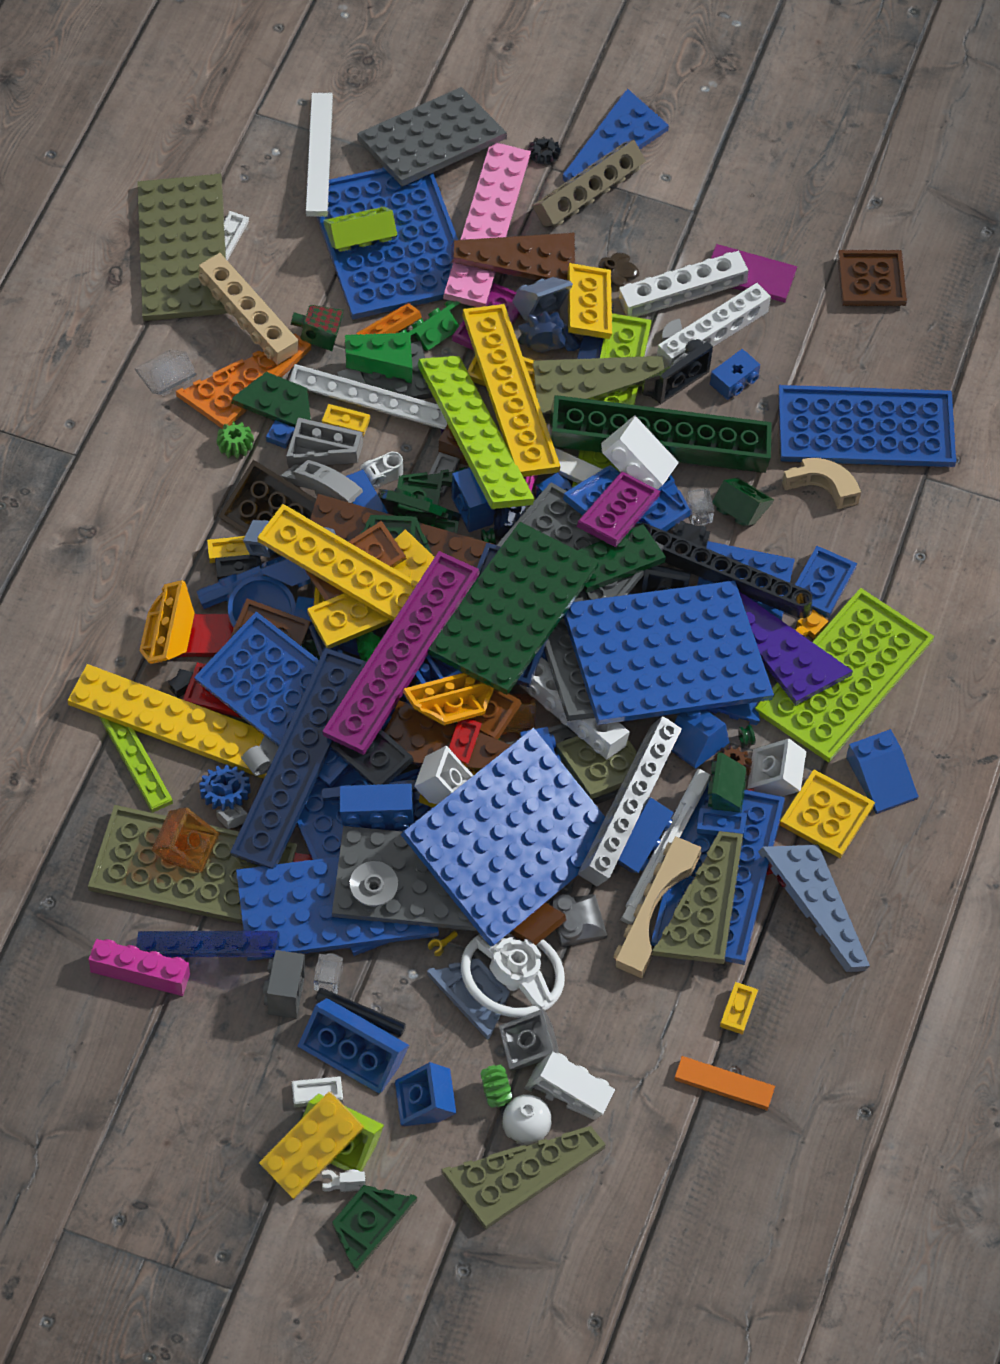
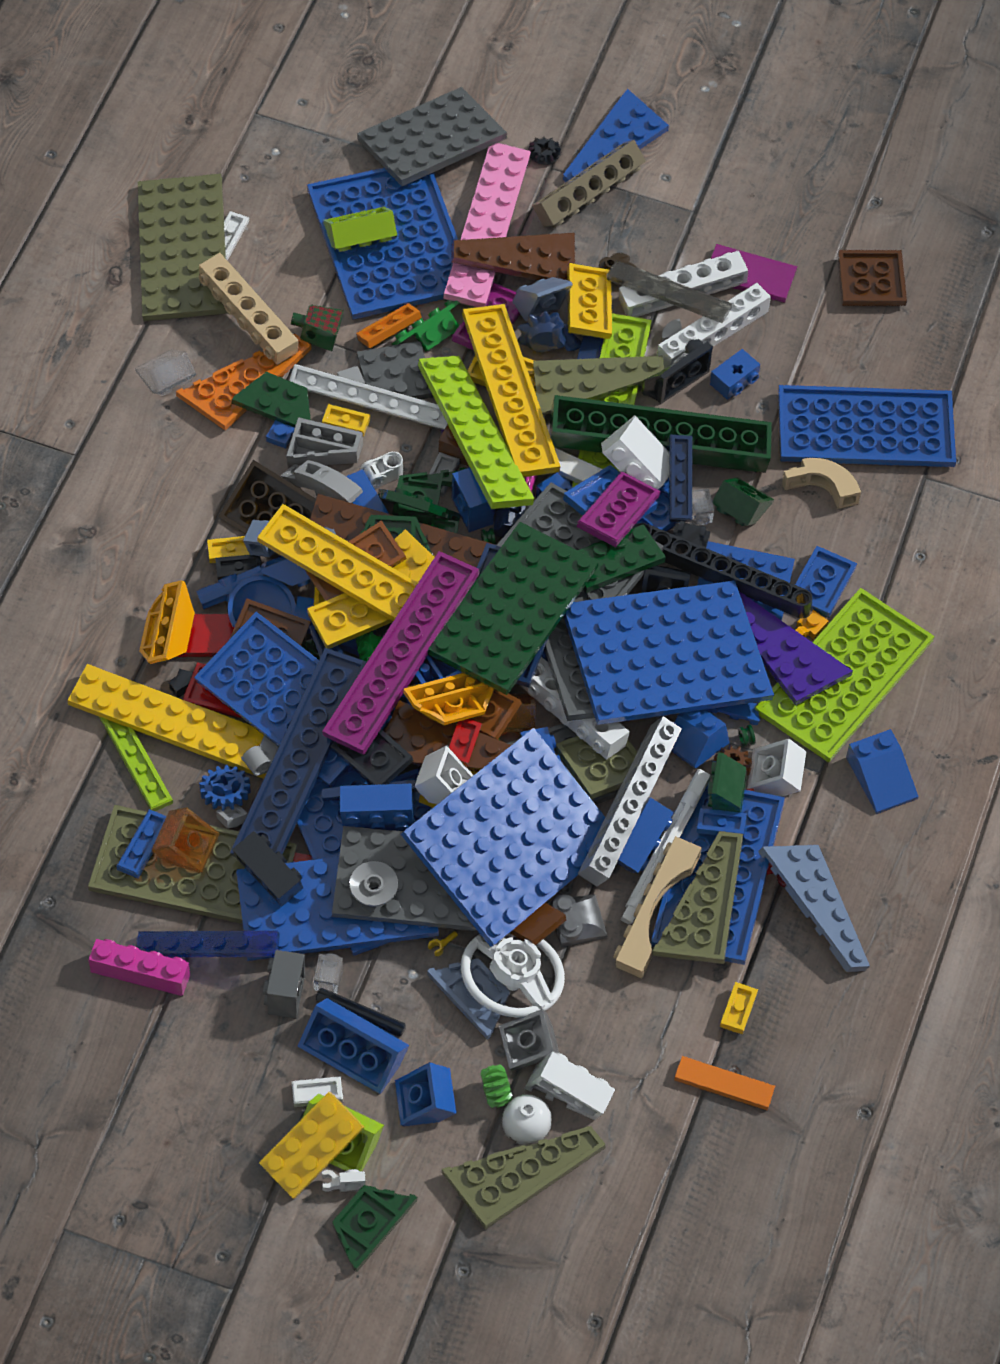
bright green gear [216,421,254,459] -> none
white tile [306,93,333,216] -> none
green wedge [345,333,412,383] -> none
yellow plate [779,770,875,859] -> none
none -> blue tile [116,809,171,879]
none -> black brick [232,831,303,907]
none -> clear smoke tile [607,260,732,323]
none -> dark blue tile [669,435,692,523]

